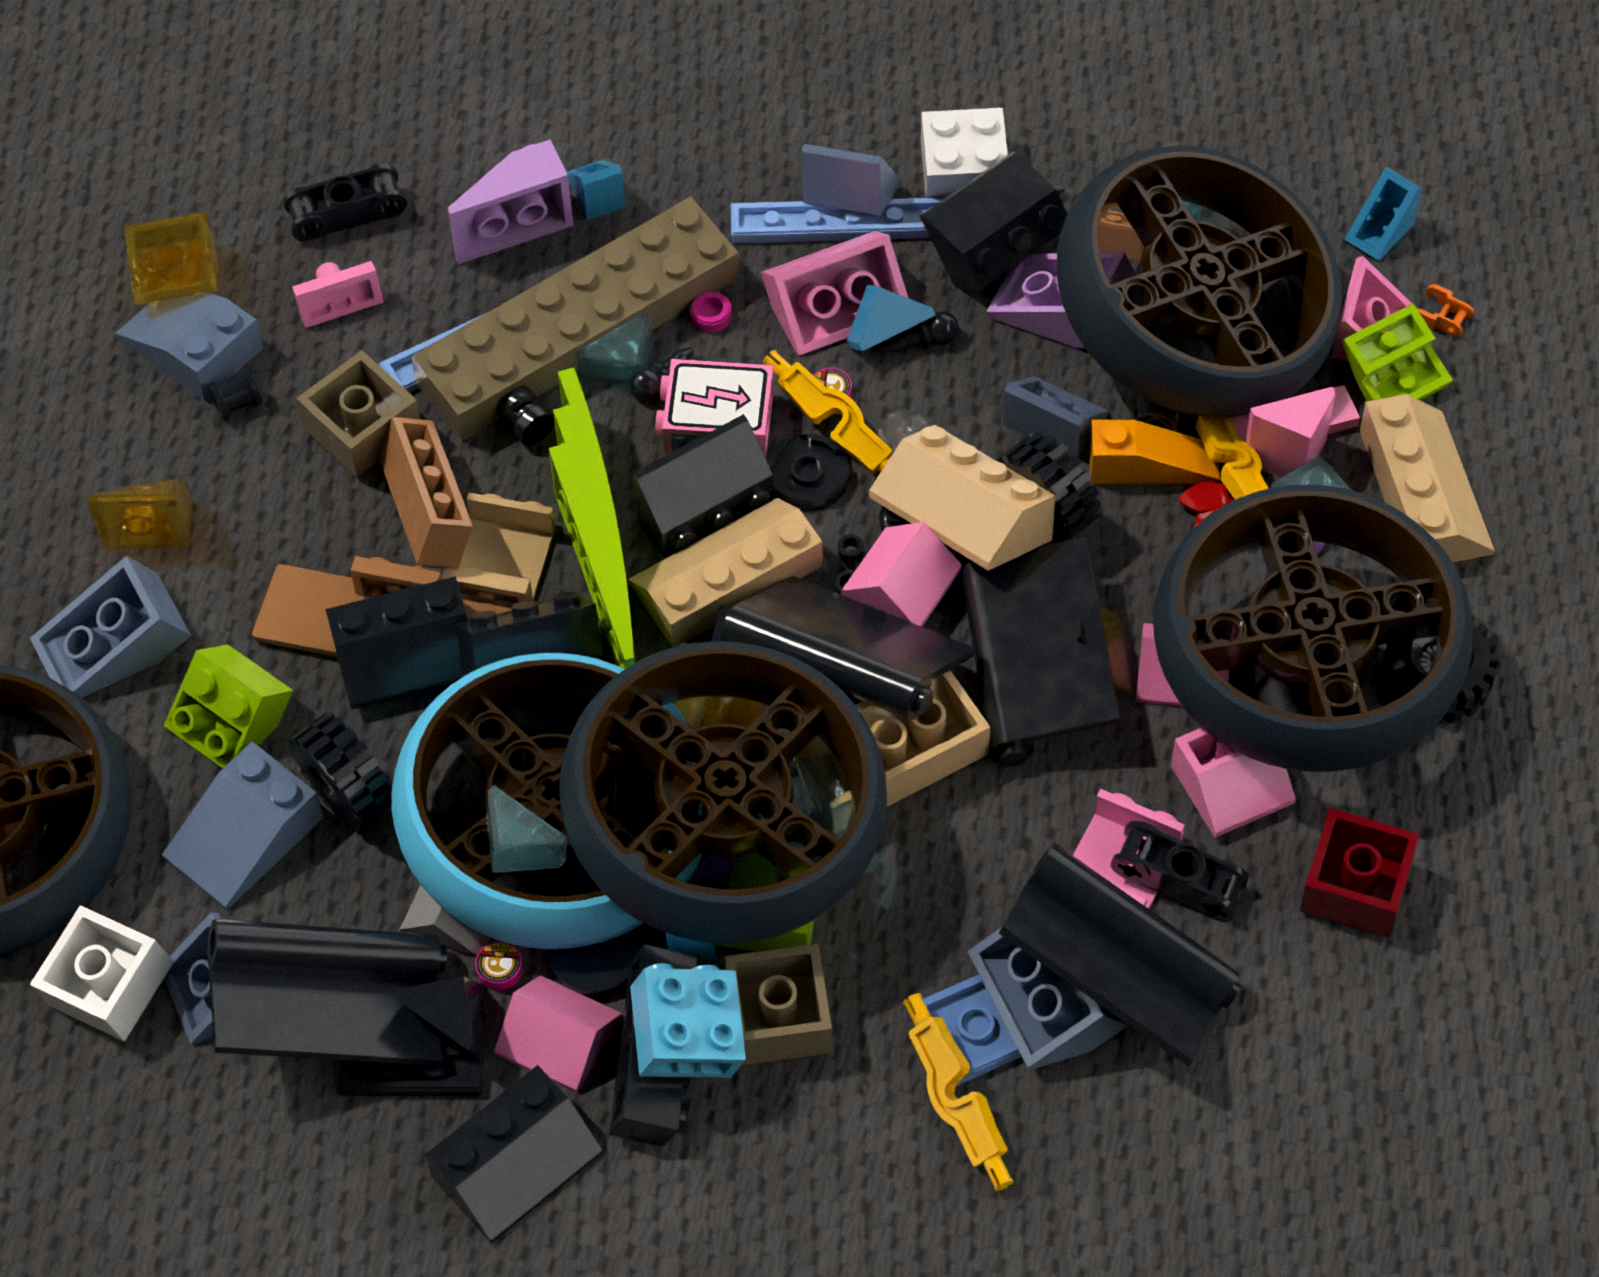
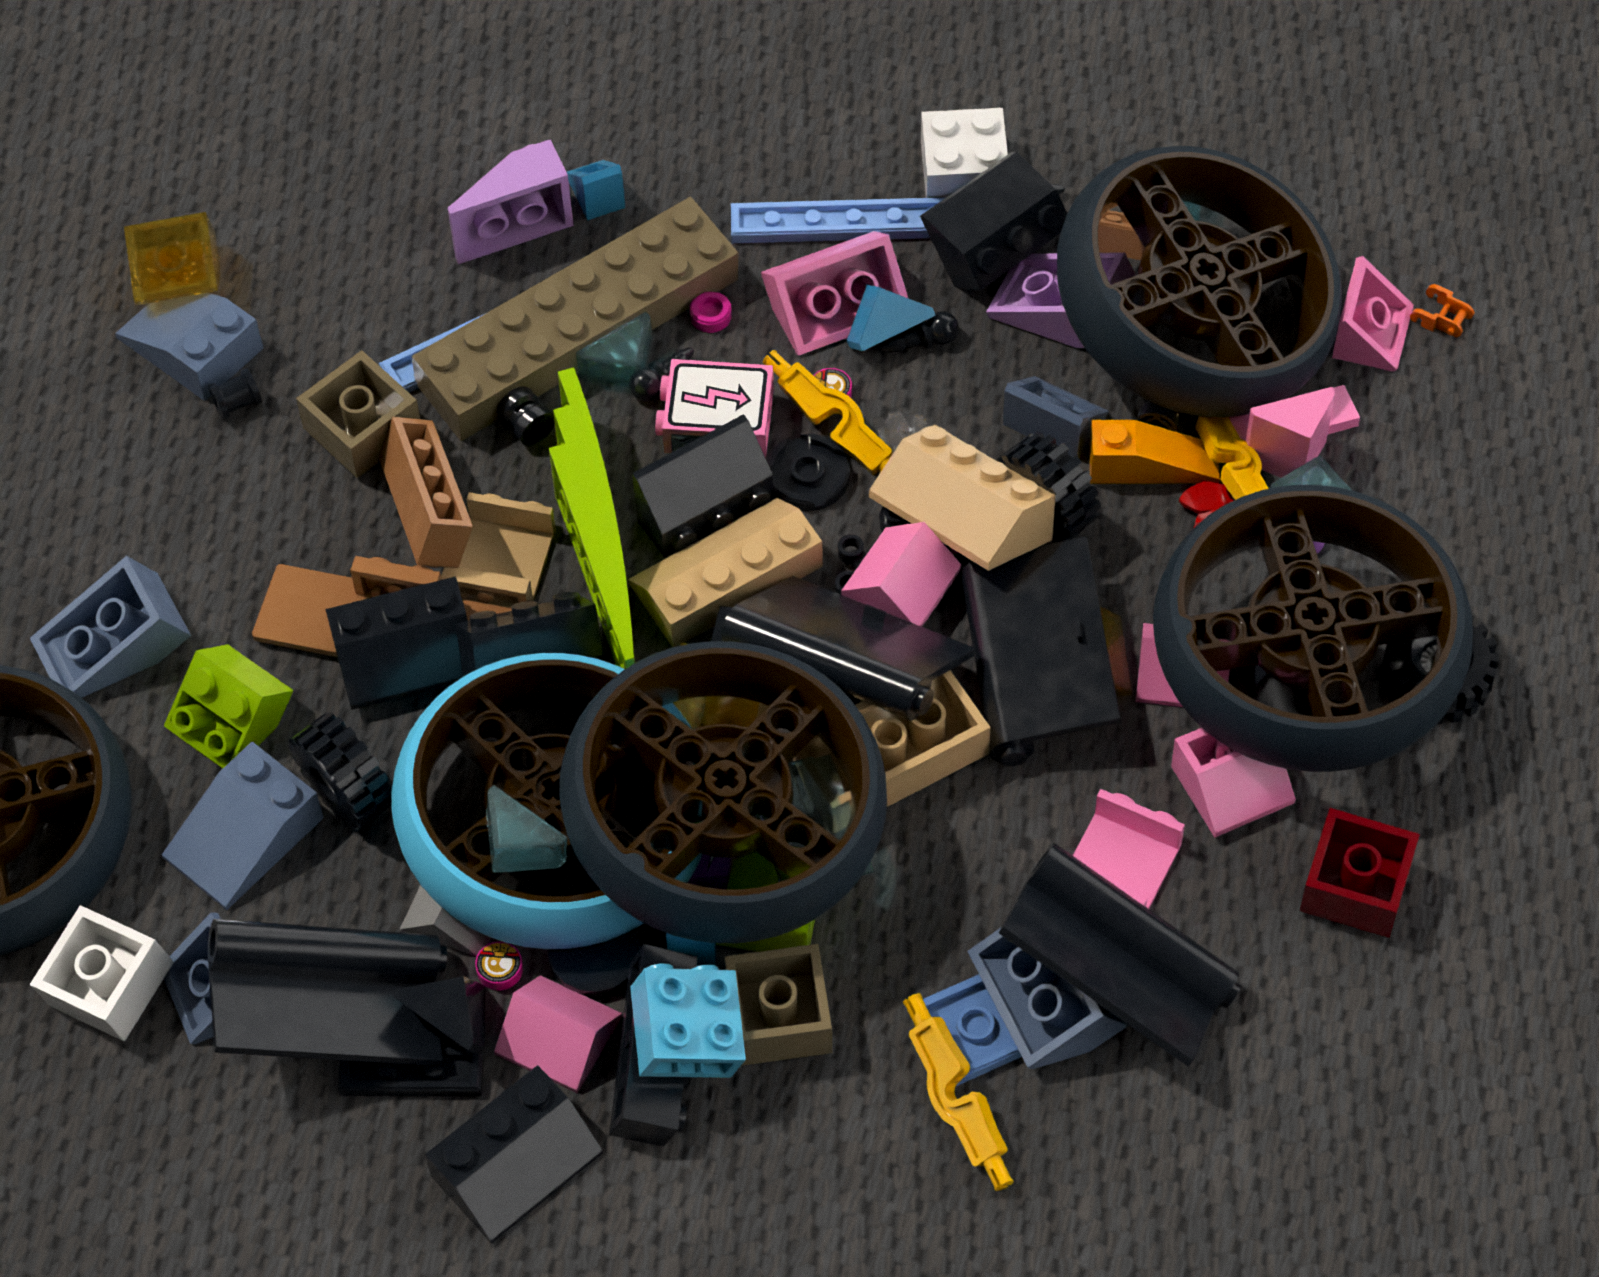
clear yellow slope [87,479,193,549] -> none
black piece [283,164,407,242] -> none
bright pink tile [292,261,384,328] -> none
sand blue slope [802,144,901,216] -> none
black piece [1110,821,1249,922] -> none
lime slope [1342,303,1453,402] -> none
dark azure slope [1344,167,1422,260] -> none
tan slope [1360,394,1495,562] -> none

